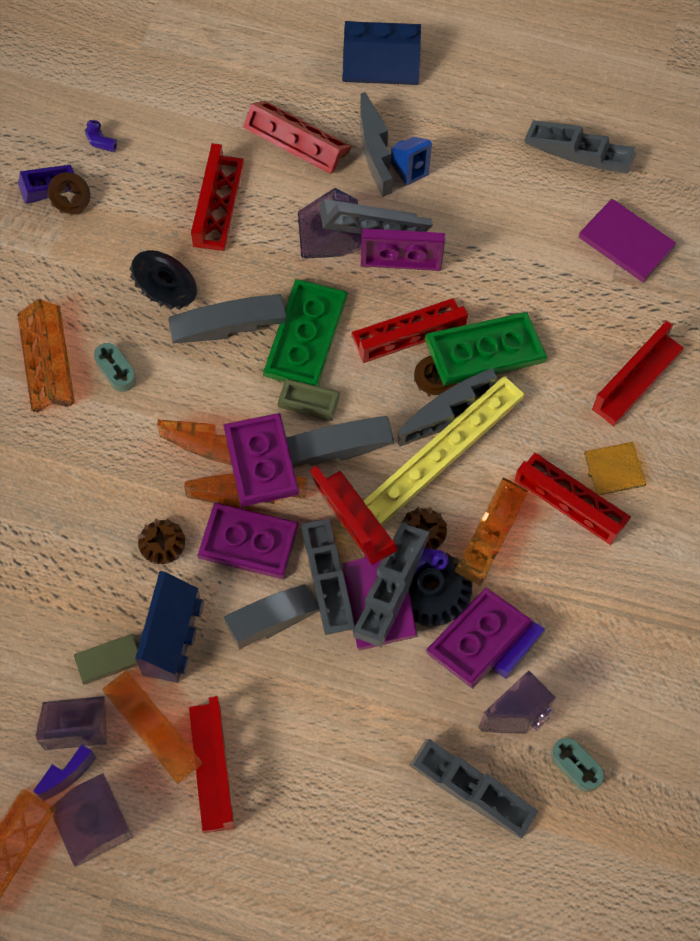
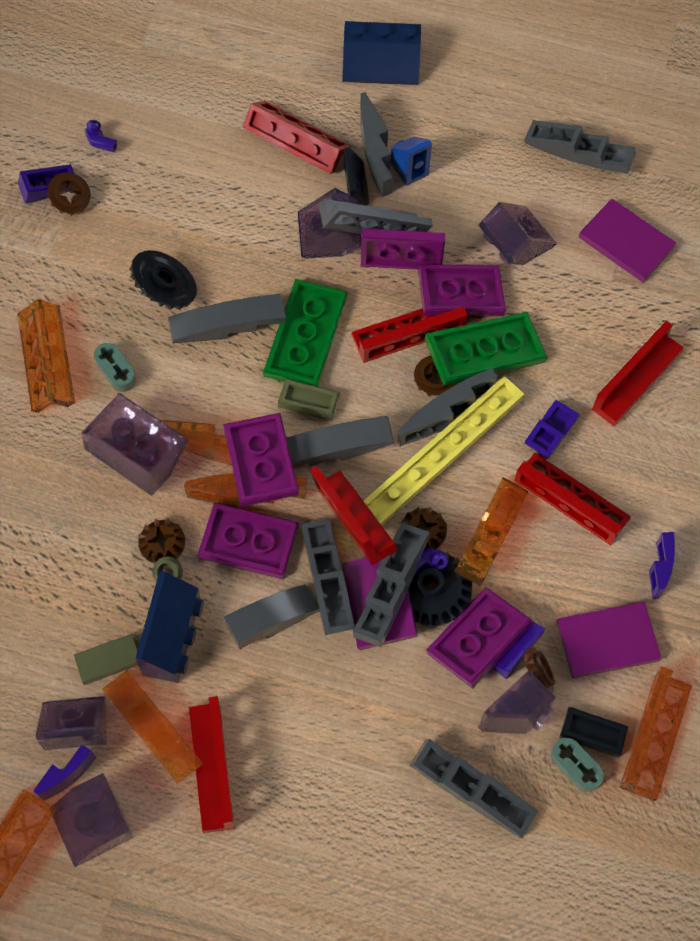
red fence [191,143,244,251] -> none
clear yellow piece [584,442,646,495] -> none
none -> slope [81,393,188,496]
none -> olive plate [152,557,183,582]
none -> black slope [344,147,370,206]
none -> magenta tile [418,264,506,316]
none -> clear purple slope [478,202,557,265]
none -> dark purple slope [524,399,580,459]
none -> reddish brown gear [524,647,555,695]
none -> magenta tile [556,602,662,679]
none -> black tile [559,707,629,758]
none -> clear orange fence [619,666,692,801]
none -> dark purple slope [649,532,675,599]

